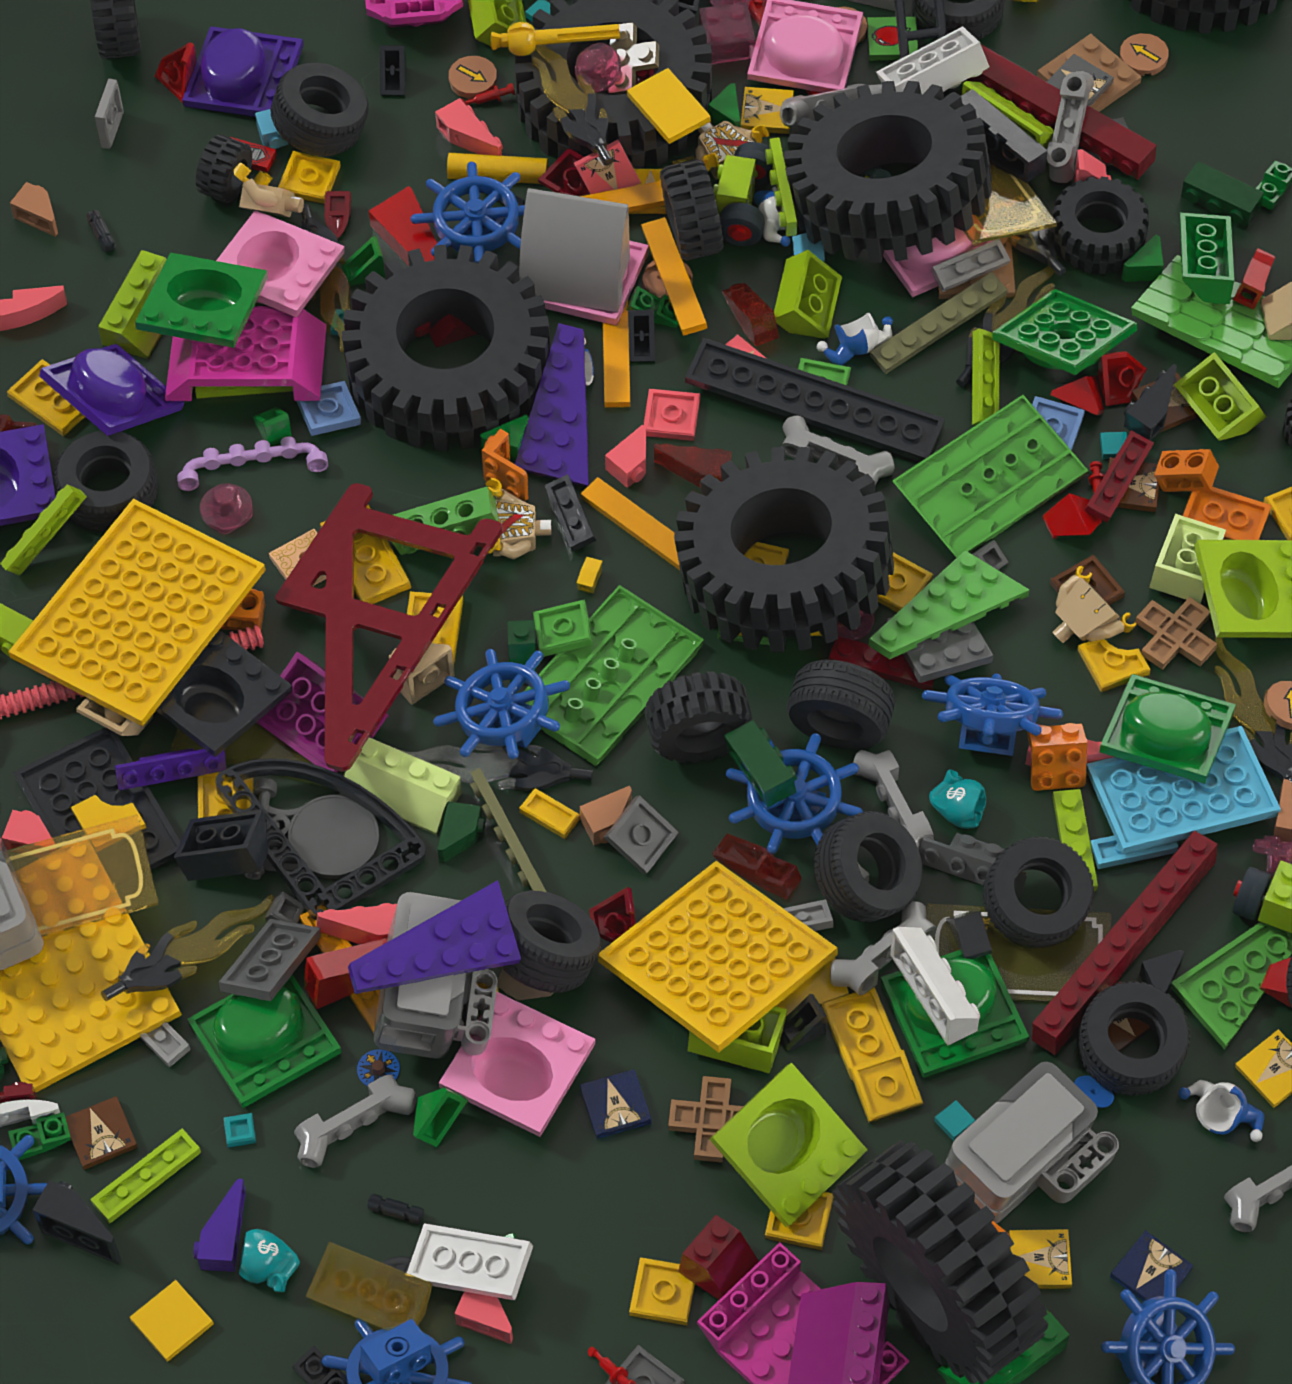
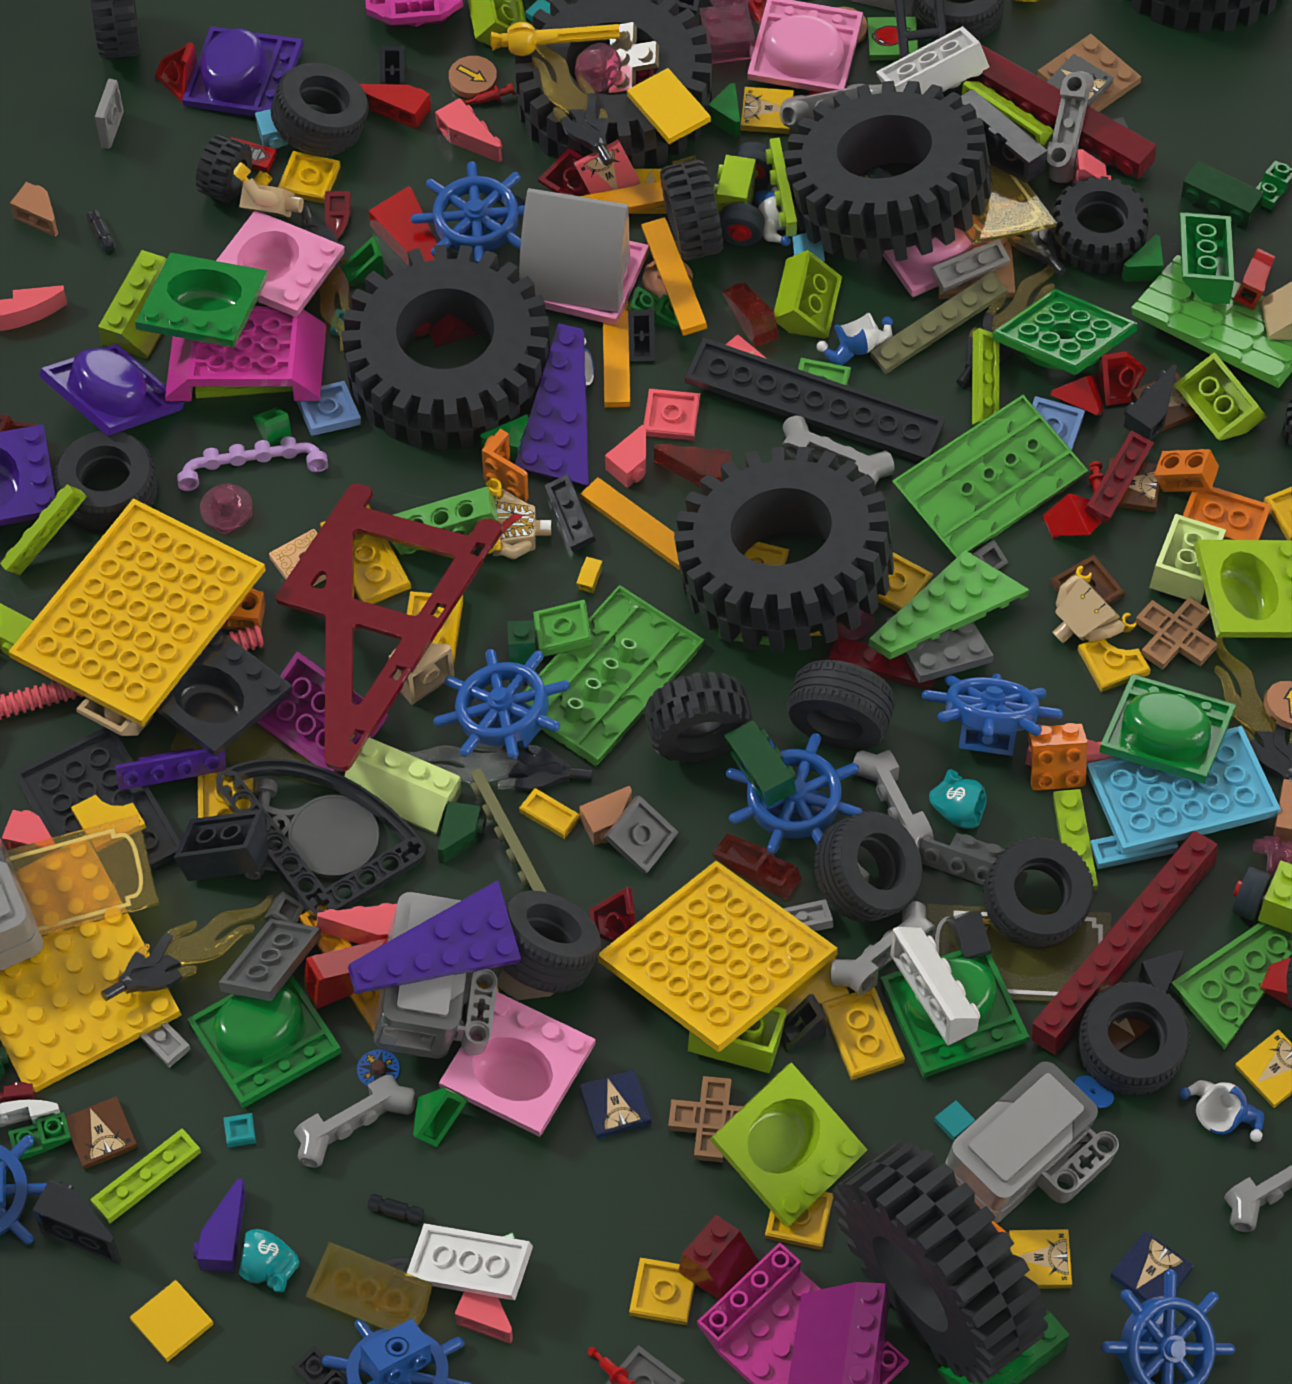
yellow tile [7,359,85,437] -> none
yellow brick [447,153,548,184] -> none
torso [695,121,770,180] -> none
yellow tile [849,1050,923,1123] -> none
teal tile [1100,432,1127,459] -> none
nougat tile [1120,33,1169,76] -> none
none -> red slope [360,84,431,130]

